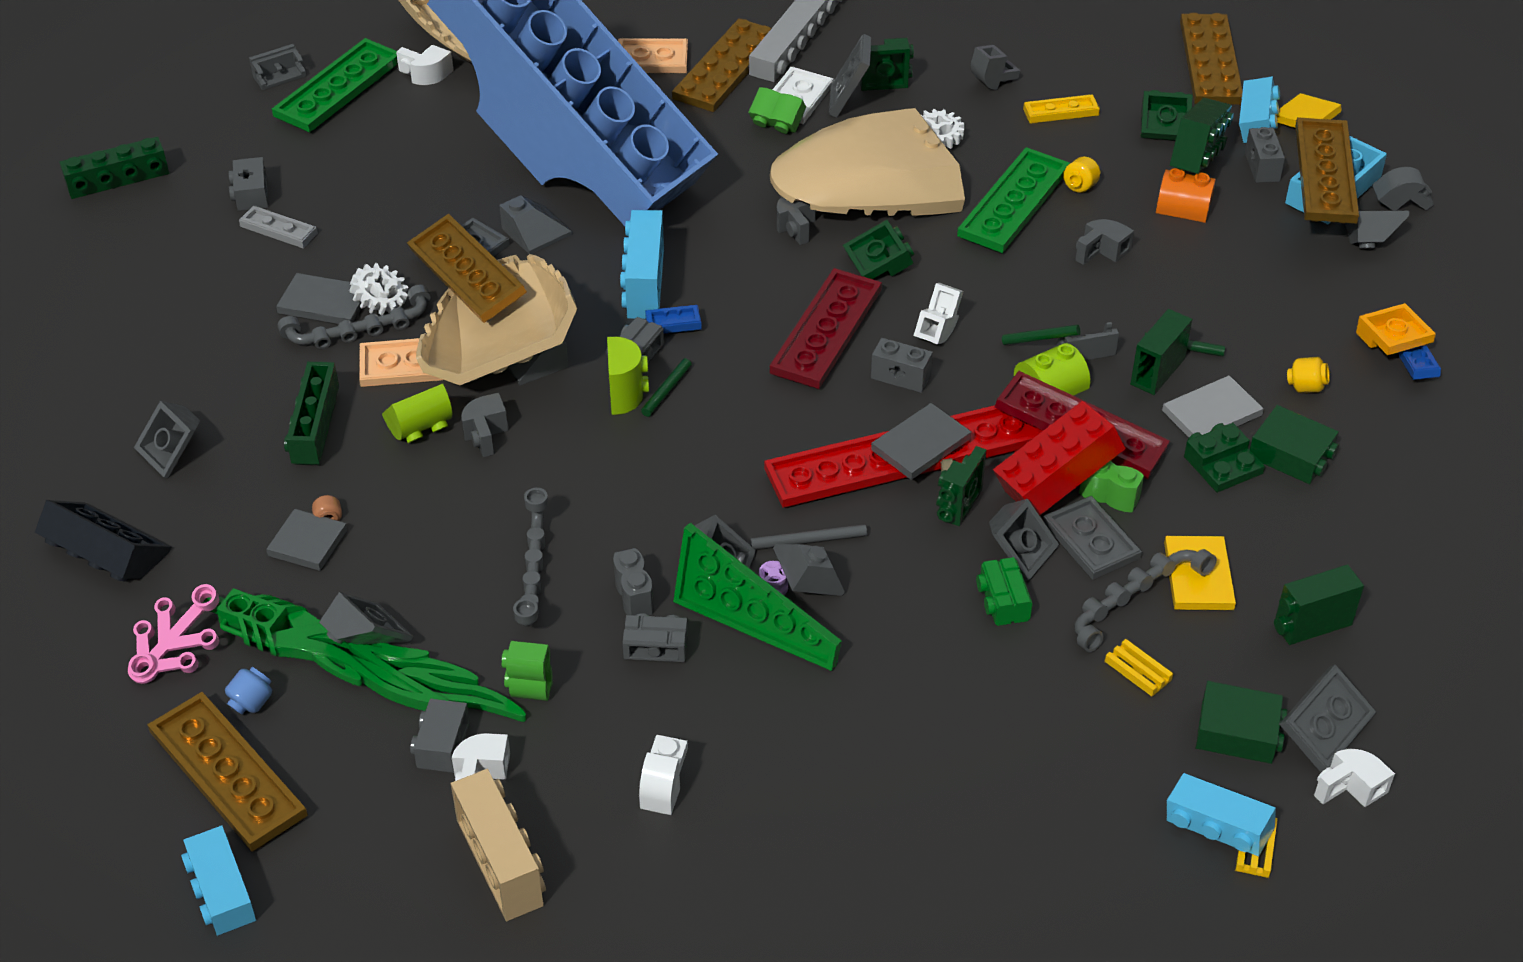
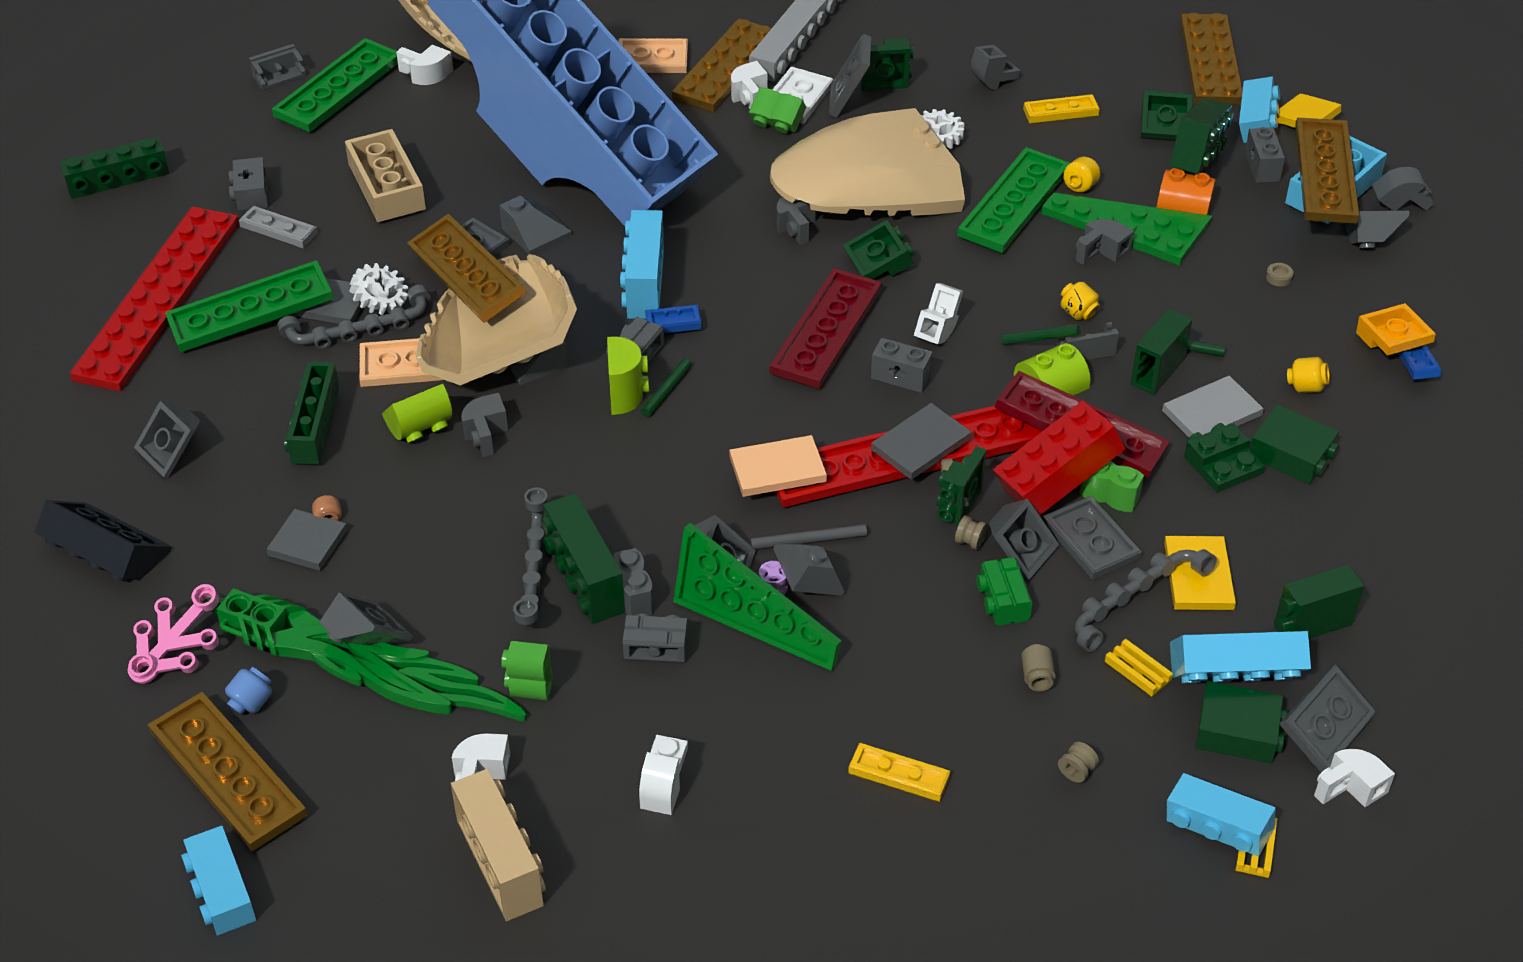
dark grey brick [410,699,470,773] -> none
none -> red plate [70,207,240,391]
none -> green plate [165,260,334,353]
none -> tan brick [345,129,426,222]
none -> dark green brick [541,493,625,625]
none -> light nougat tile [729,435,827,497]
none -> white brick [731,61,767,109]
none -> yellow tile [849,743,950,802]
none -> dark tan wheel [955,515,988,550]
none -> dark tan brick [1021,644,1055,692]
none -> green wing [1041,193,1212,266]
none -> dark tan wheel [1058,742,1099,783]
none -> yellow head [1060,282,1100,321]
none -> medium azure brick [1170,631,1311,684]
none -> dark tan tile [1266,263,1293,287]

